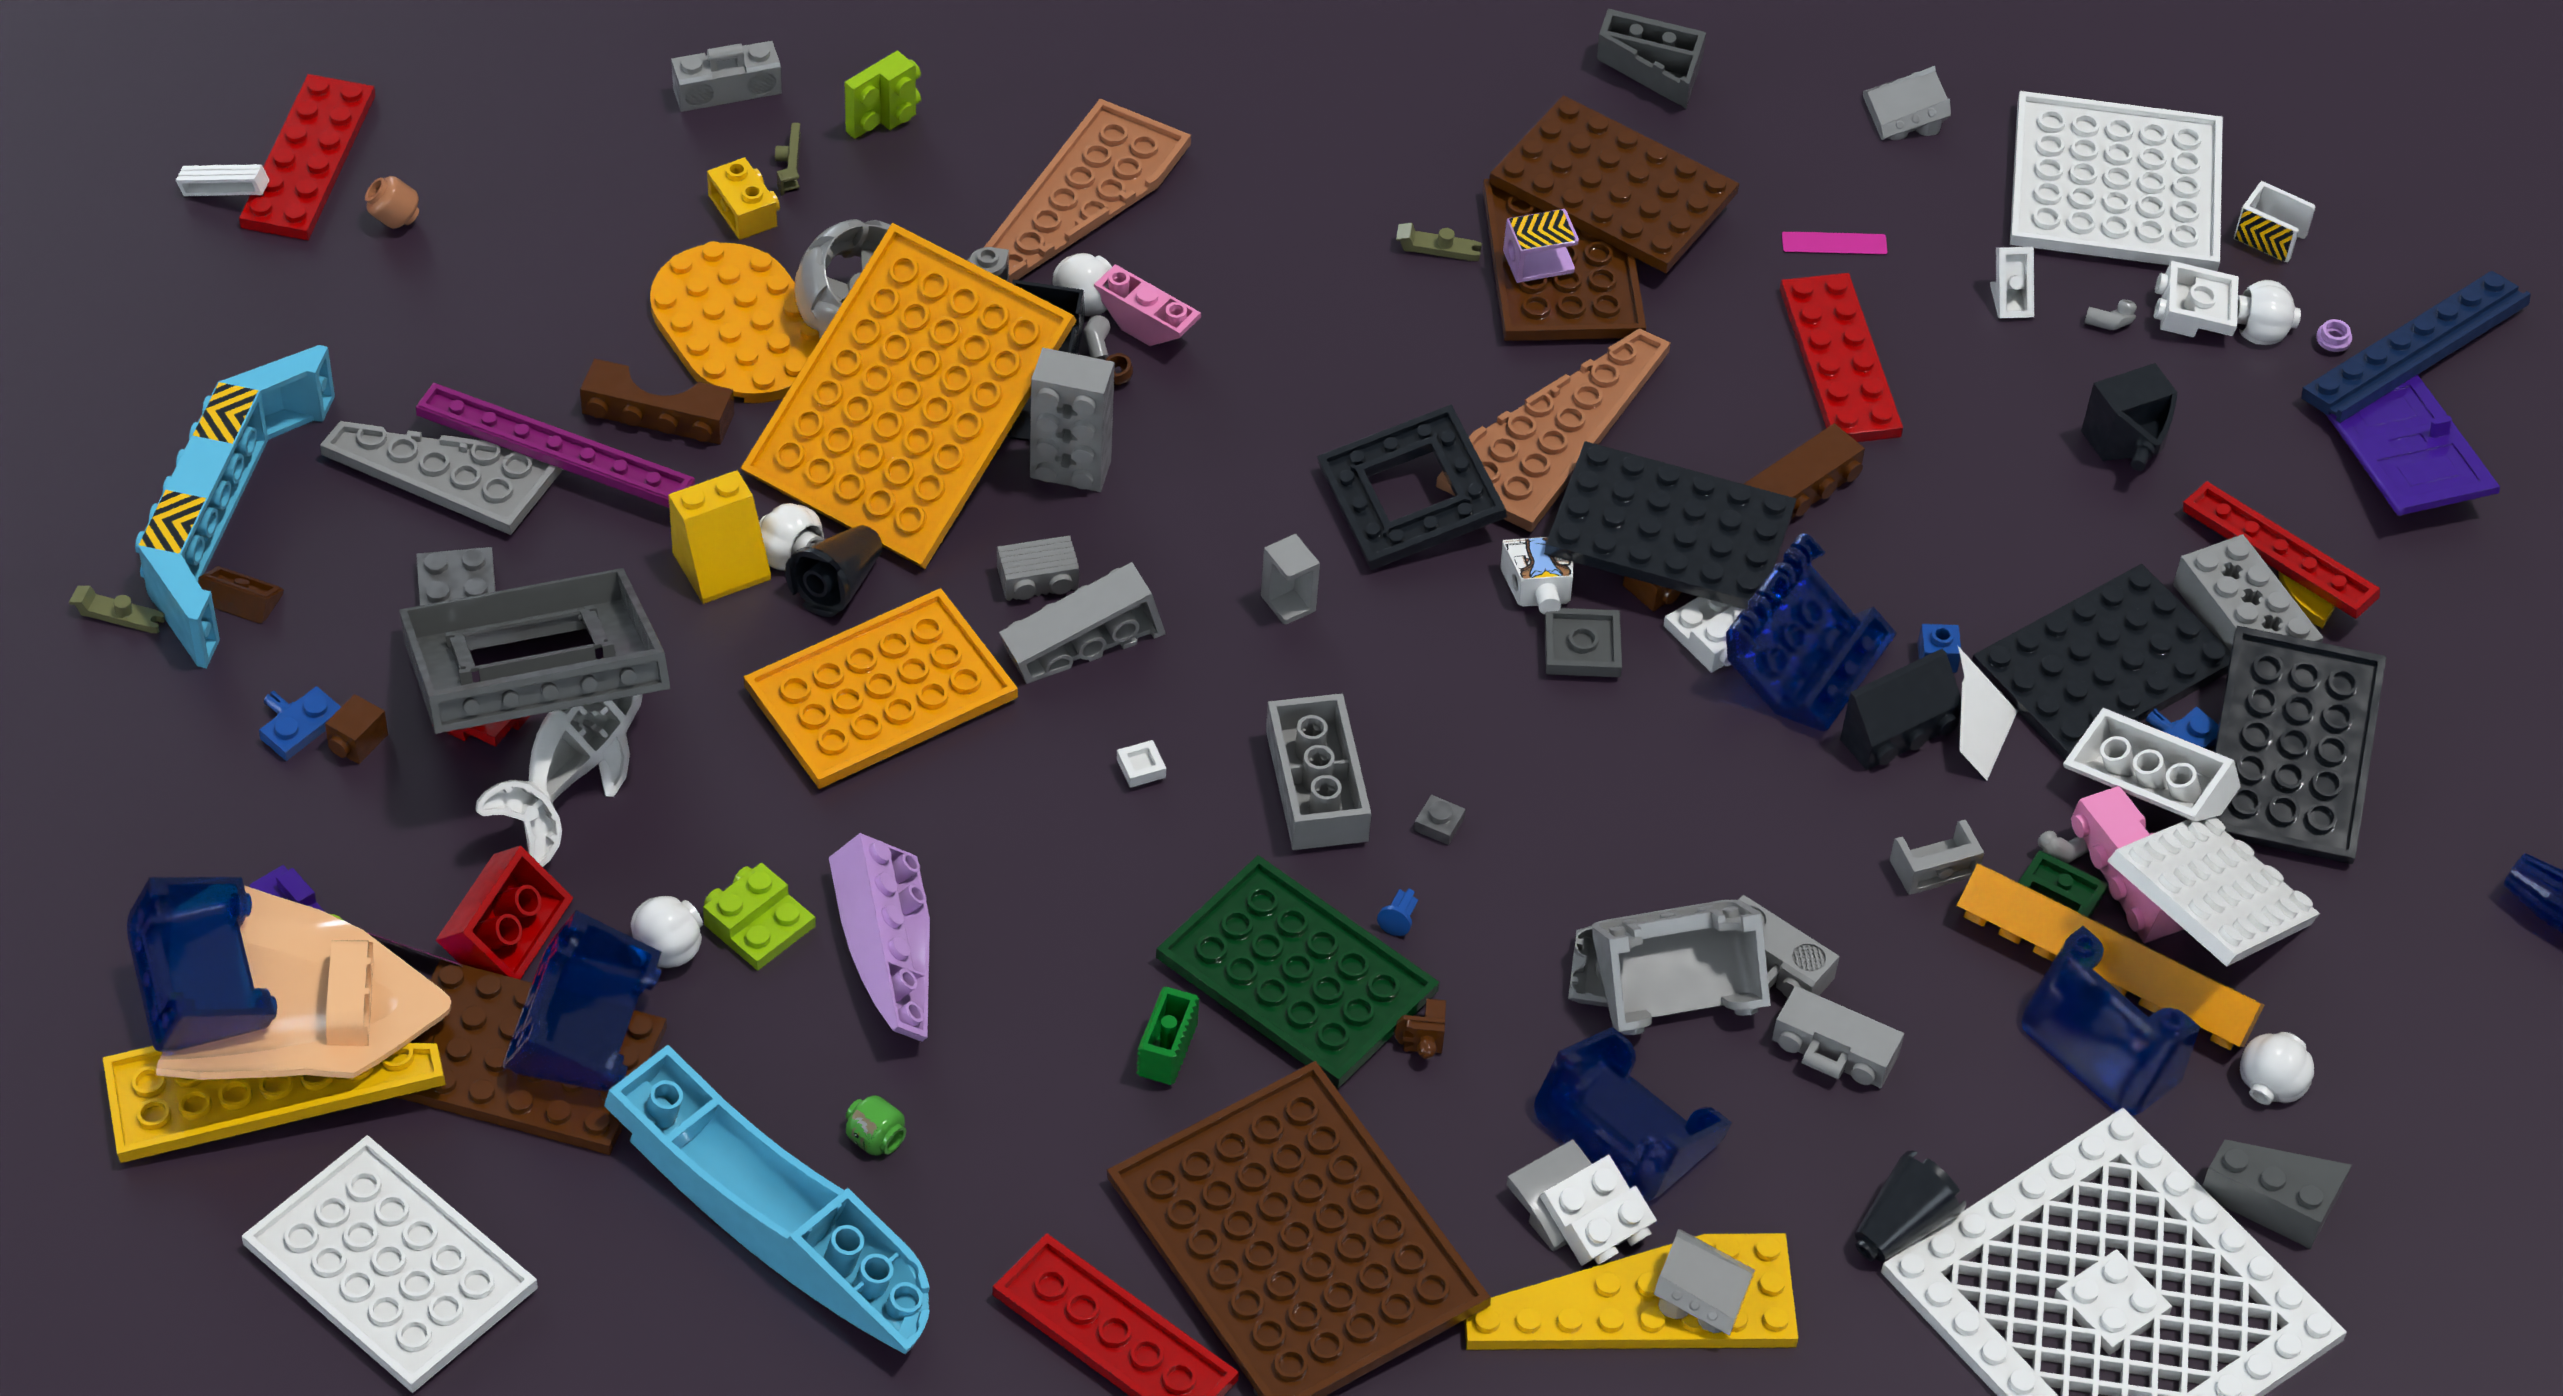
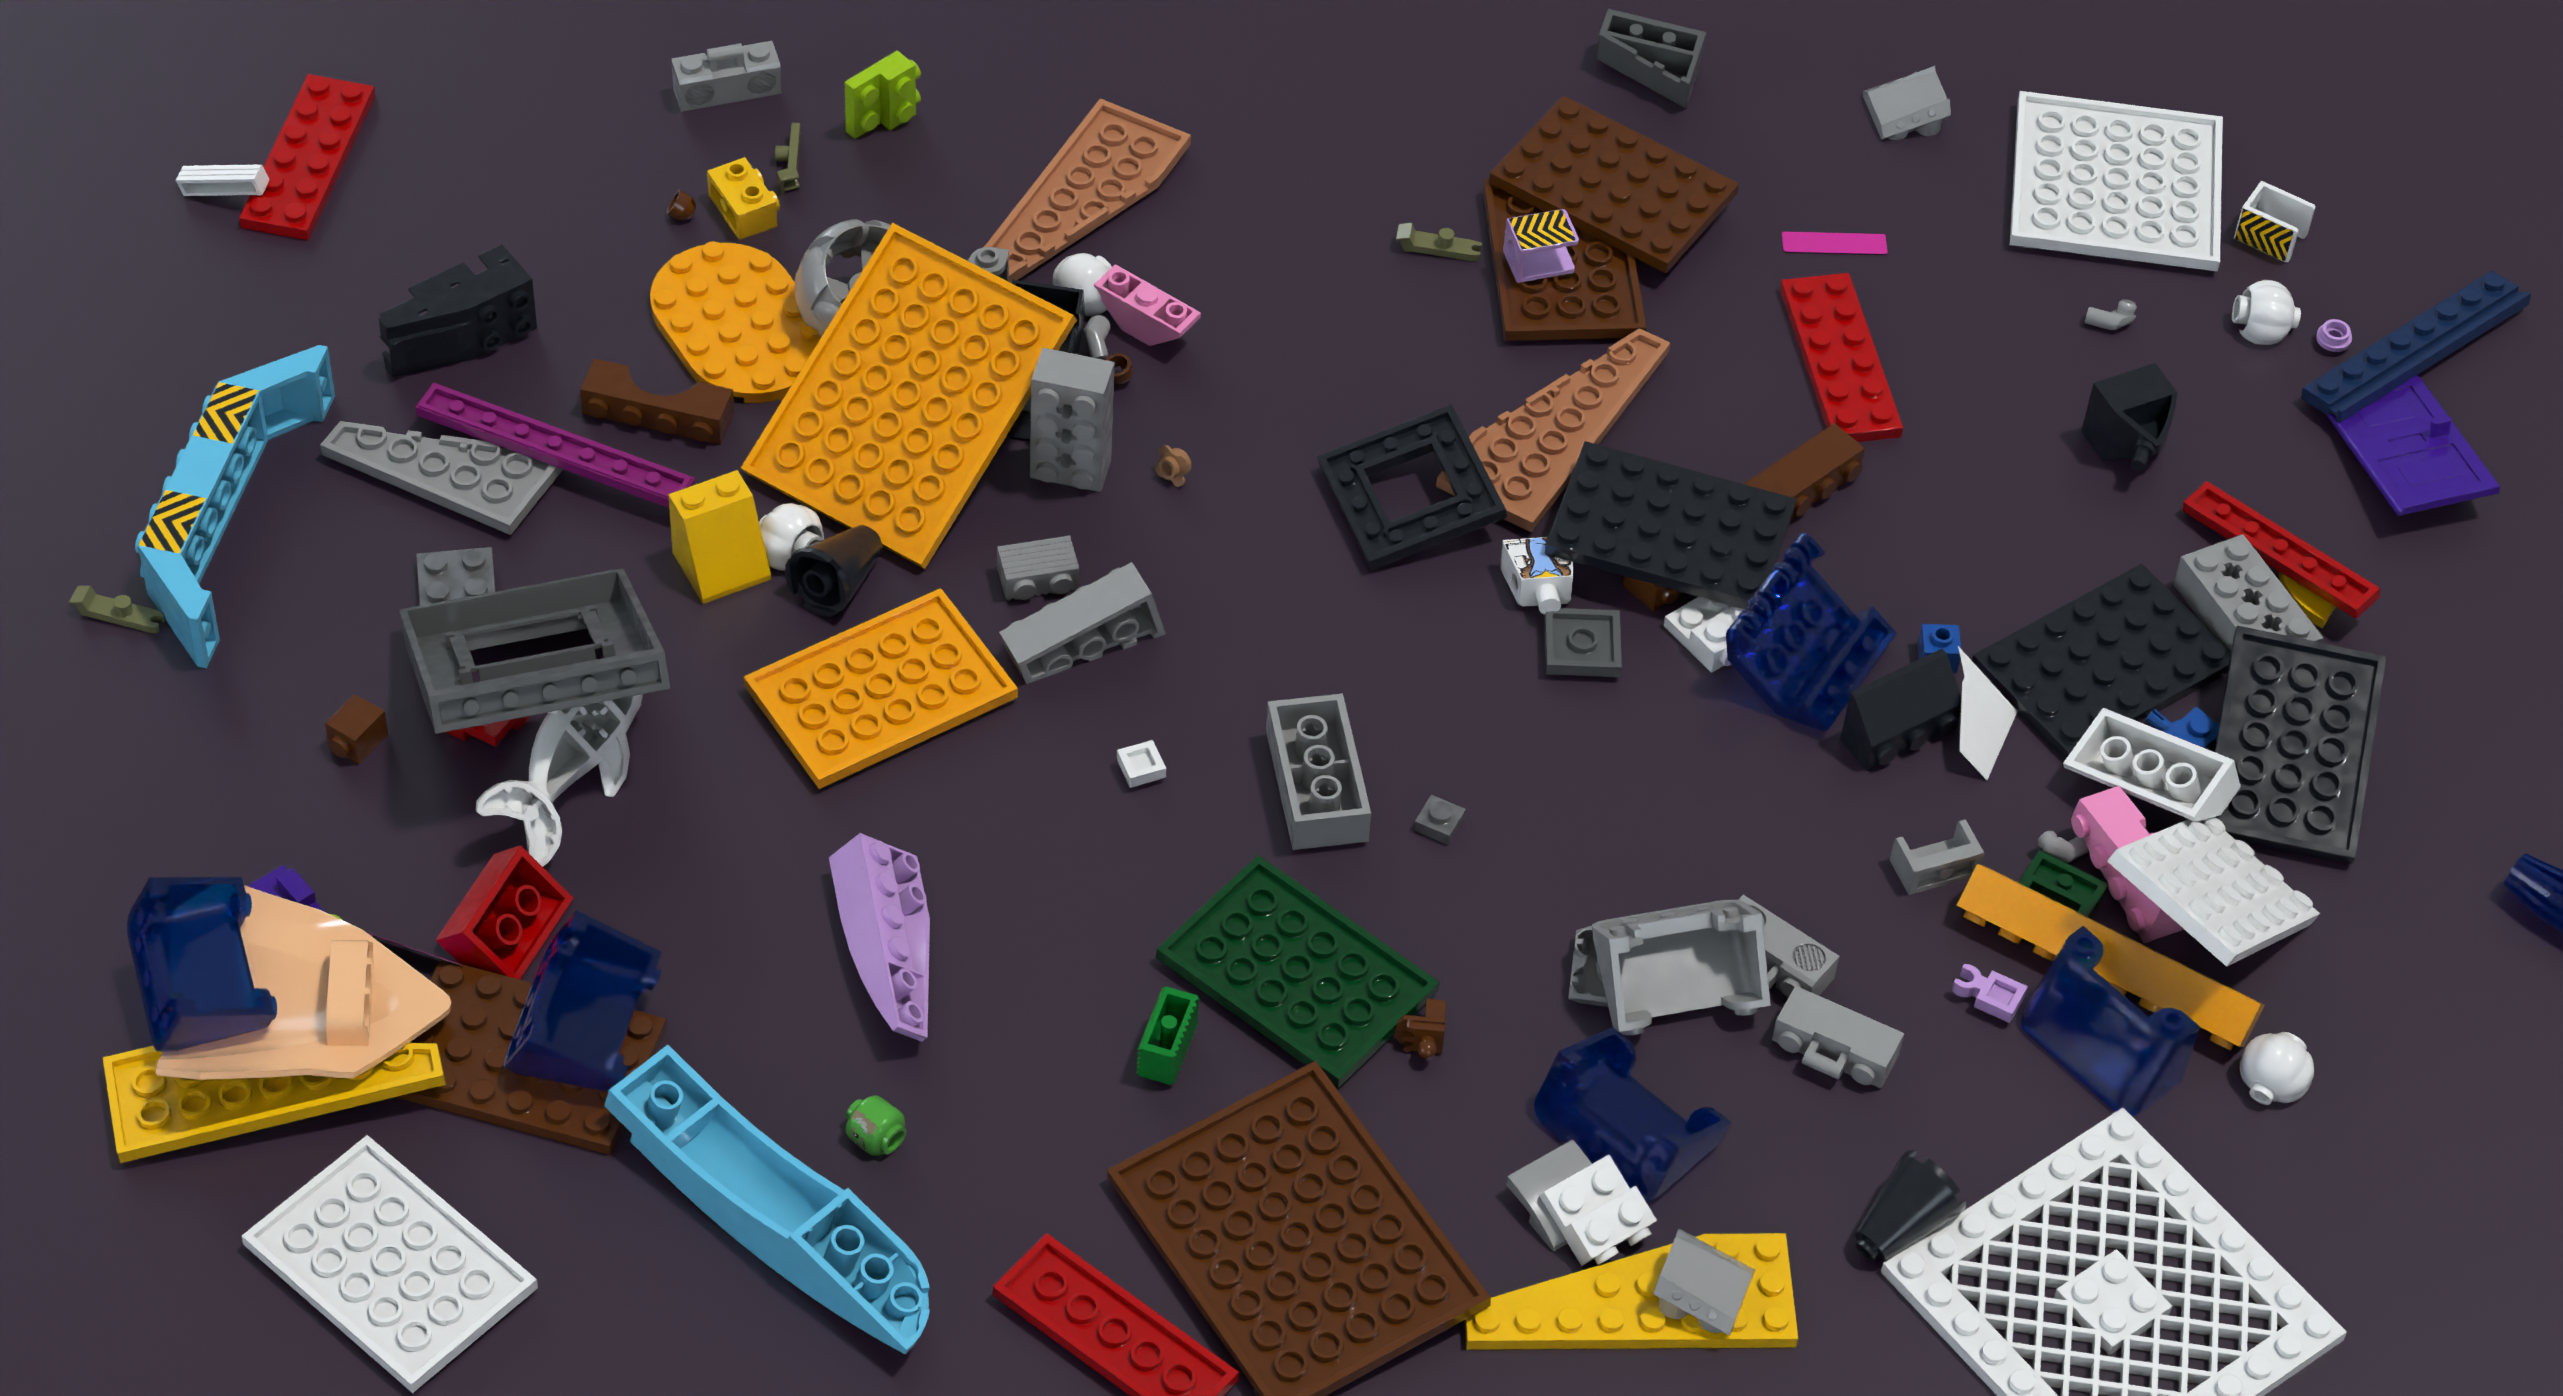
reddish brown slope [198,566,284,623] -> none
blue plate [259,686,341,761] -> none
nougat head [365,176,419,229] -> none
white plant [629,896,703,968] -> none
lime plate [703,862,816,971] -> none
light grey panel [1261,533,1320,624] -> none
blue piece [1377,888,1418,936] -> none
white slope [1990,246,2034,318] -> none
white plate [2154,261,2239,337] -> none
dark grey wedge [2202,1139,2352,1249] -> none
none -> black piece [379,244,537,377]
none -> reddish brown hinge [666,189,696,221]
none -> medium nougat plate [1155,445,1191,487]
none -> lavender plate [1952,964,2028,1023]

